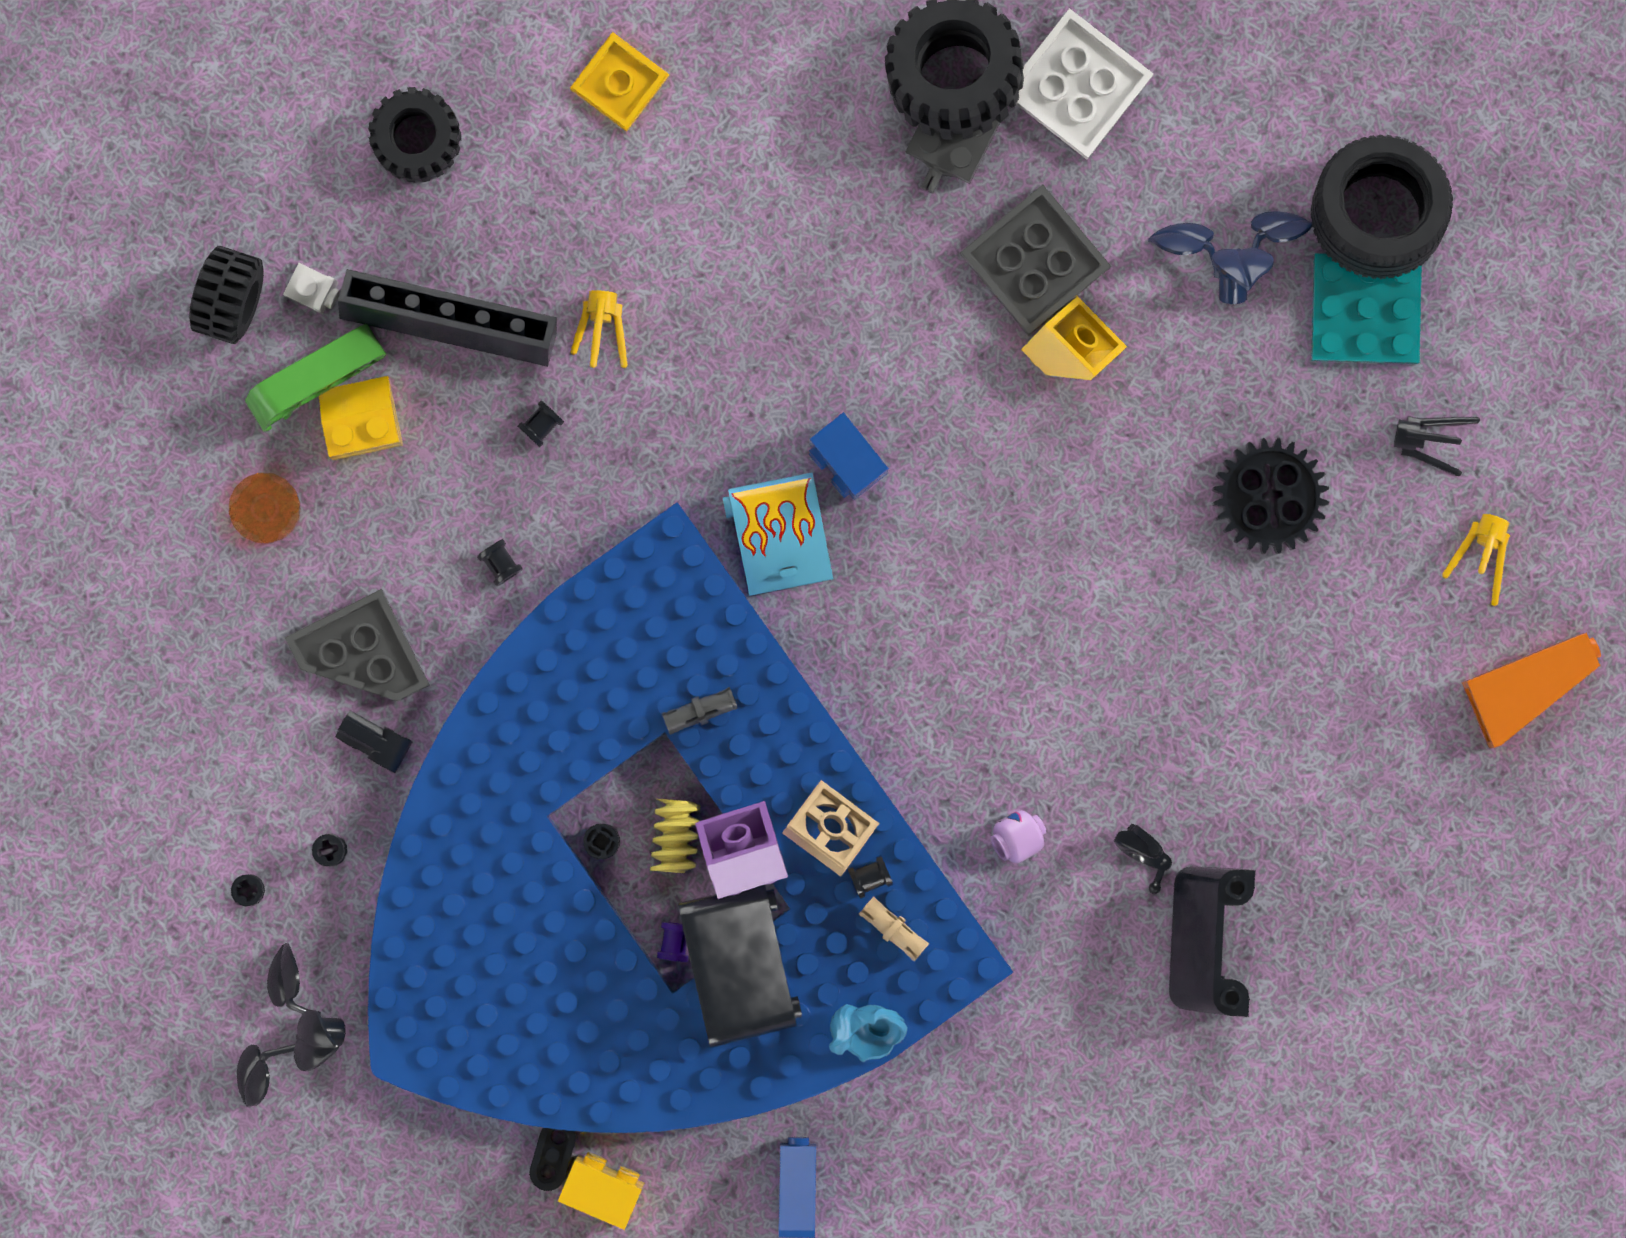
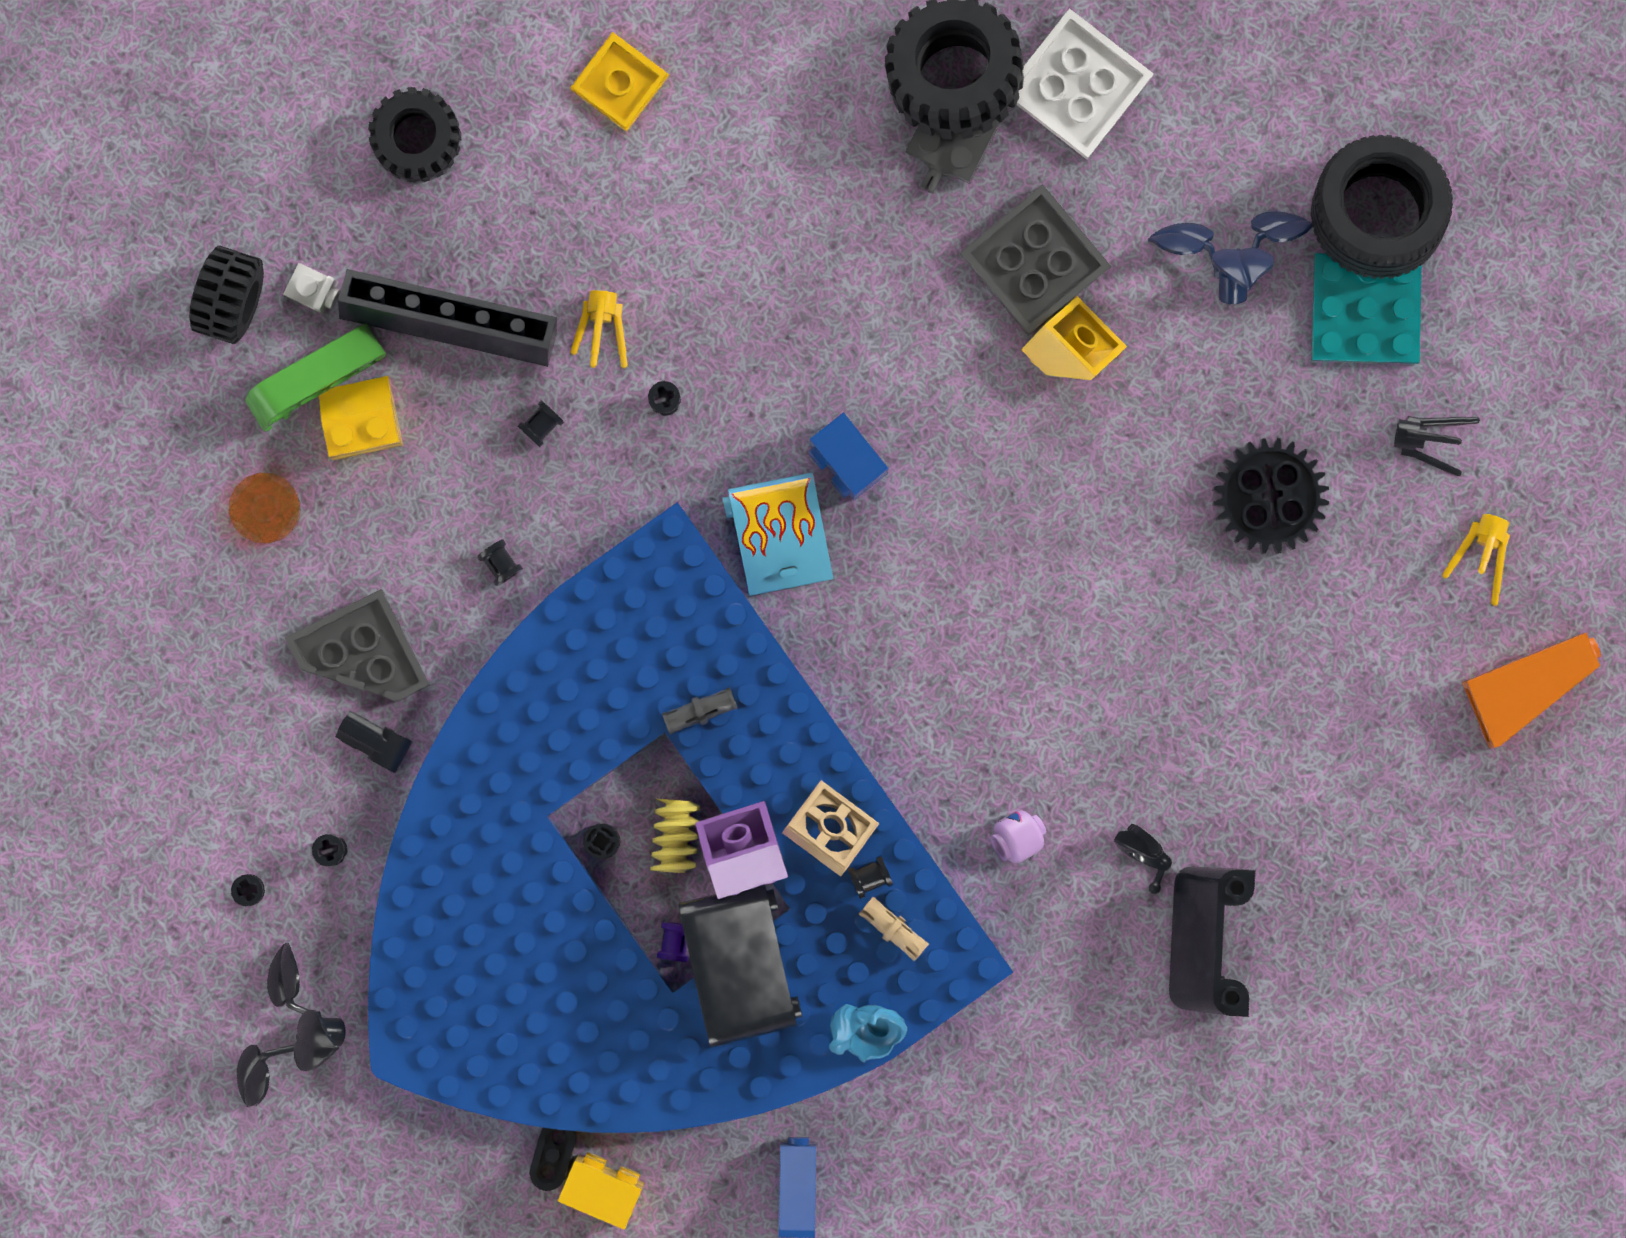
none -> black bush [648,381,681,416]

